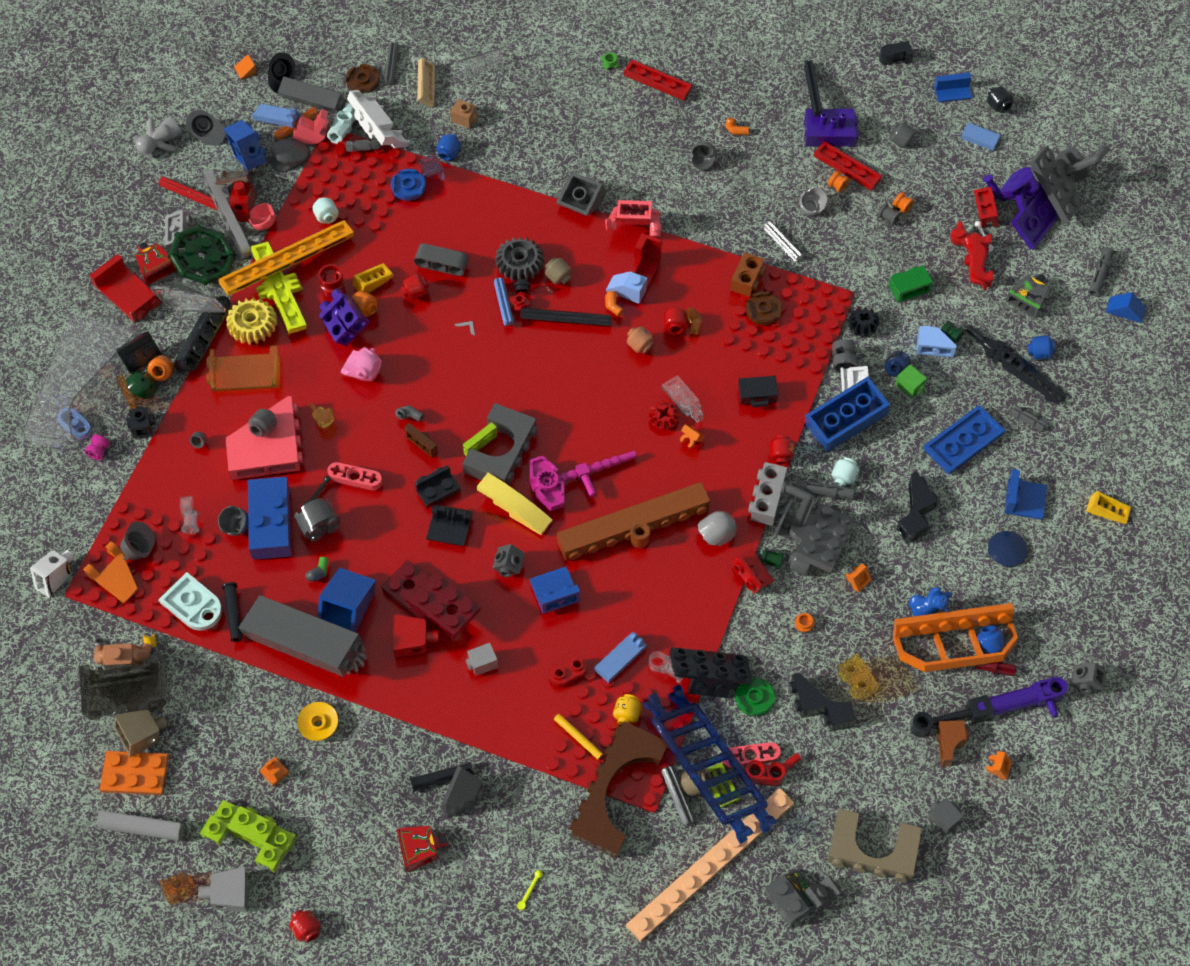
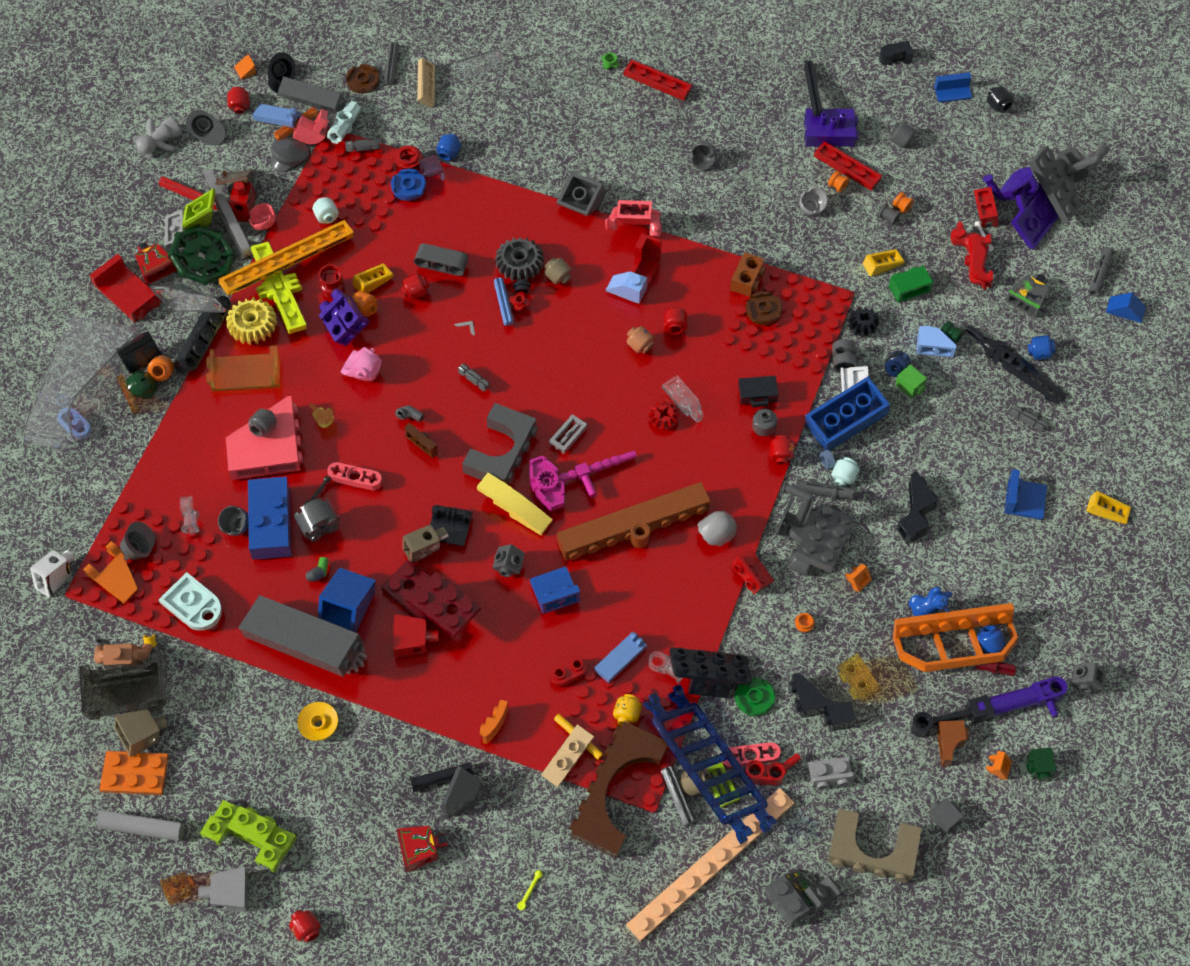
dark pink wheel [84,434,110,461] -> none
black brick [126,407,155,439] -> none
dark grey hinge [190,431,207,448] -> none
black pin [222,582,243,642] -> none
blue brick [223,120,267,171] -> none
orange tile [259,757,289,787] -> none
white bracket [347,90,410,149] -> none
black bracket [415,465,461,508] -> none
medium nougat brick [450,99,479,129] -> none
lime tile [463,422,497,456] -> none
light grey brick [466,643,498,676] -> none
black axle [521,308,612,326] -> none
orange arm [605,291,624,316] -> none
orange tile [680,425,705,448] -> none
clear yellow arm [686,307,703,335] -> none
orange arm [725,118,749,135] -> none
light grey brick [748,462,787,526] -> none
dark green bush [761,547,784,569] -> none
axle [764,221,803,262] -> none
blue plate [923,405,1005,475] -> none
medium blue tile [961,123,1000,151] -> none
dark blue dish [988,531,1027,568] -> none
none -> lime slope [182,188,216,228]
none -> red head [227,87,250,114]
none -> red gear [394,145,422,169]
none -> dark tan torso [402,525,448,564]
none -> dark grey axle [458,363,490,391]
none -> orange slope [480,700,509,744]
none -> tan plate [541,725,594,787]
none -> light grey tile [549,414,587,454]
none -> dark grey head [752,408,777,437]
none -> light grey bracket [807,757,855,790]
none -> sand blue tile [819,449,836,469]
none -> yellow slope [863,249,905,276]
none -> dark green brick [1026,747,1056,781]

